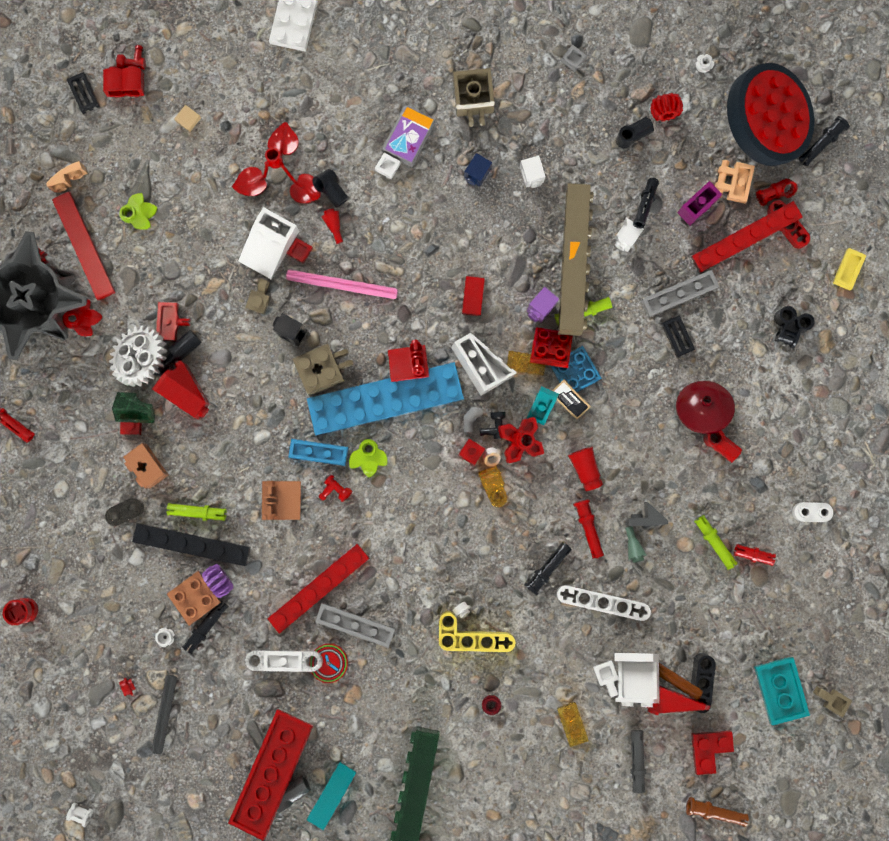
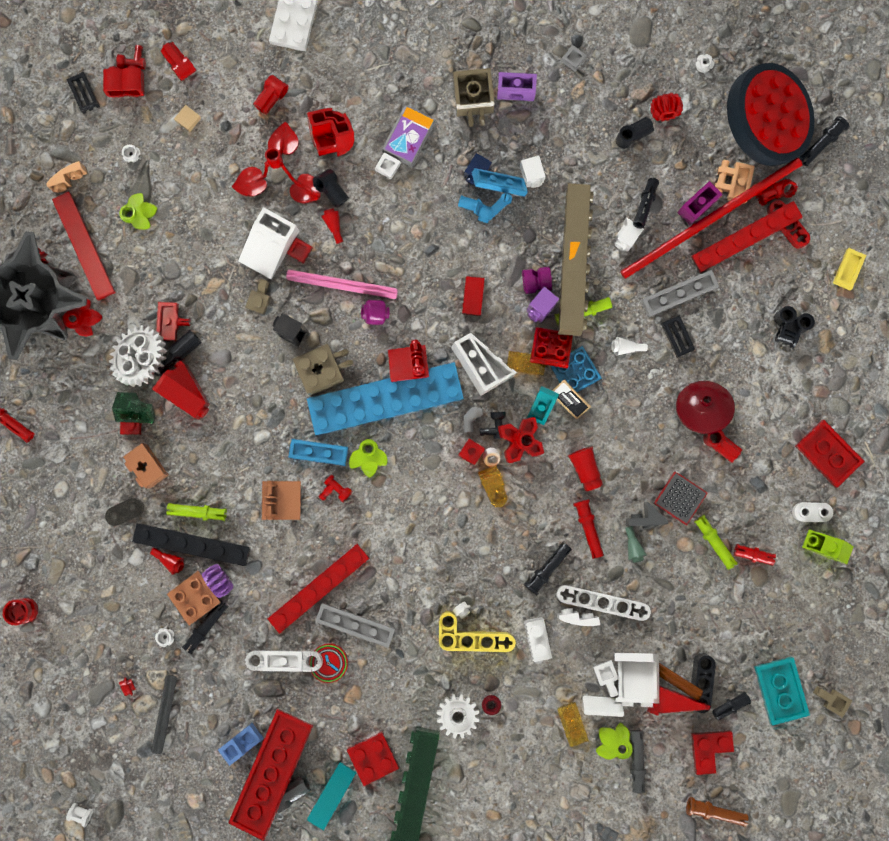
none -> white plate [122,144,140,163]
none -> red cone [150,548,185,575]
none -> red piece [161,42,197,81]
none -> medium blue slope [218,723,264,766]
none -> red piece [253,75,289,115]
none -> red brick [307,108,354,157]
none -> red plate [347,731,399,786]
none -> magenta head [361,300,390,325]
none -> white gear [437,694,480,739]
none -> dark azure pin [458,193,512,223]
none -> dark azure tile [472,168,528,197]
none -> medium lavender brick [497,72,537,101]
none -> magenta wheel [522,266,552,294]
none -> white brick [524,617,552,662]
none -> white slope [557,608,600,626]
none -> white slope [582,696,624,717]
none -> lime plate [596,723,633,760]
none -> white cone [611,337,648,356]
none -> red piece [620,158,802,279]
none -> tile [653,471,708,525]
none -> black axle [712,692,751,720]
none -> red tile [795,420,865,488]
none -> lime slope [802,530,854,564]

